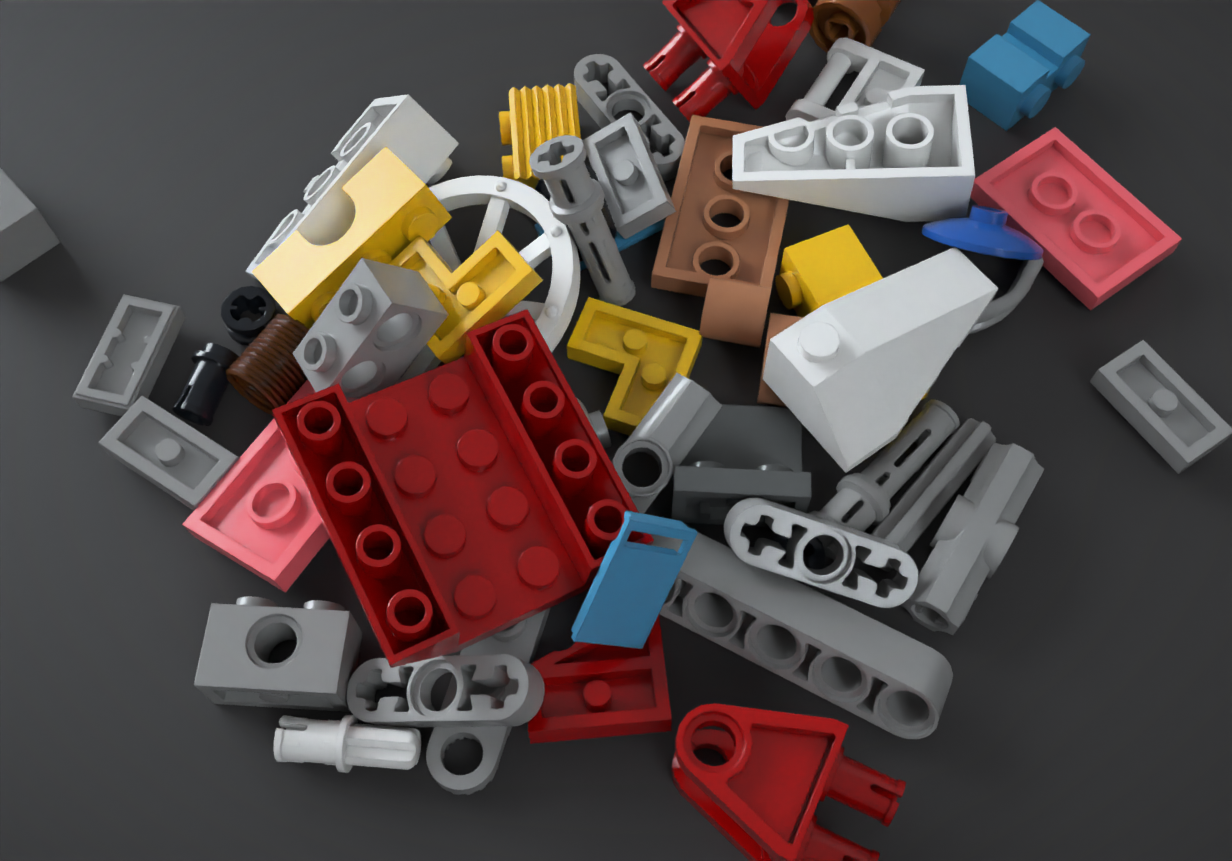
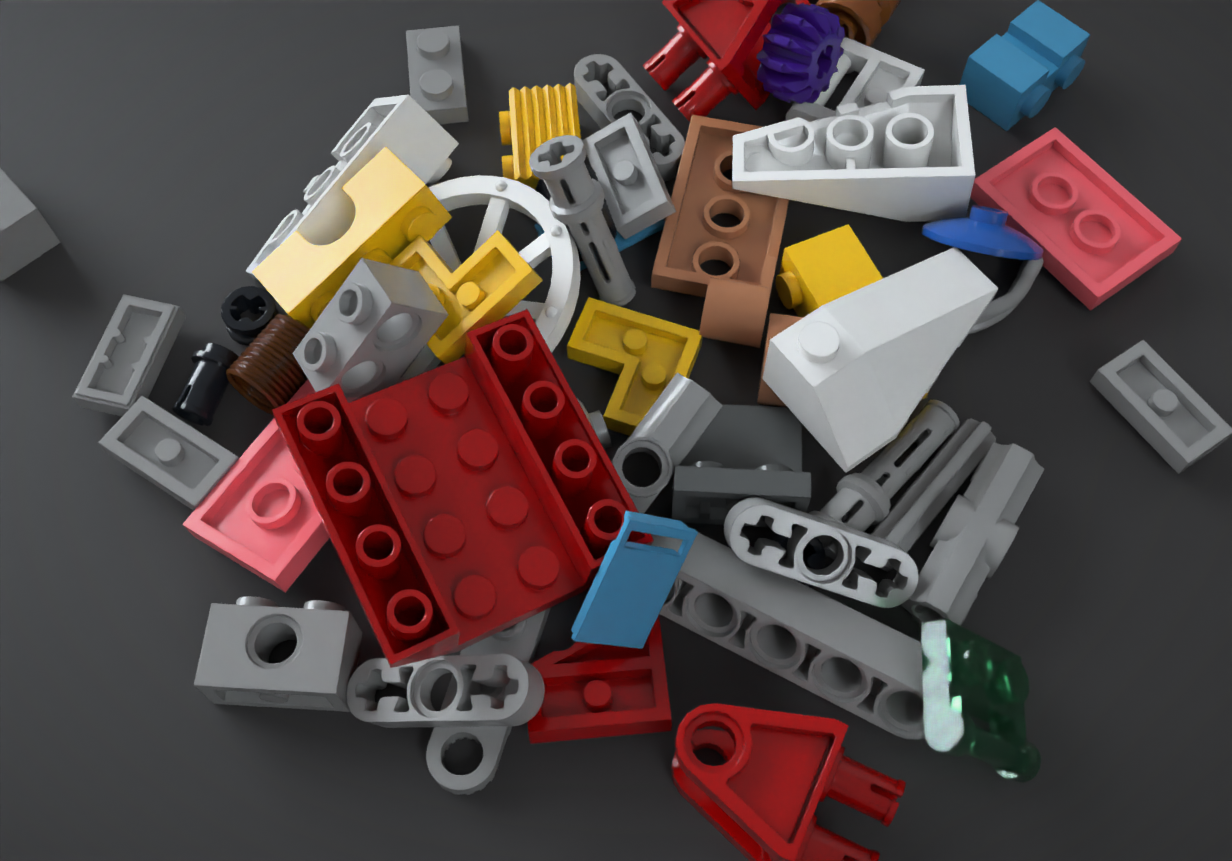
white axle [273,715,421,773] -> none
none -> light grey plate [406,25,469,124]
none -> dark purple gear [757,3,845,104]
none -> clear green plate [921,619,1041,783]

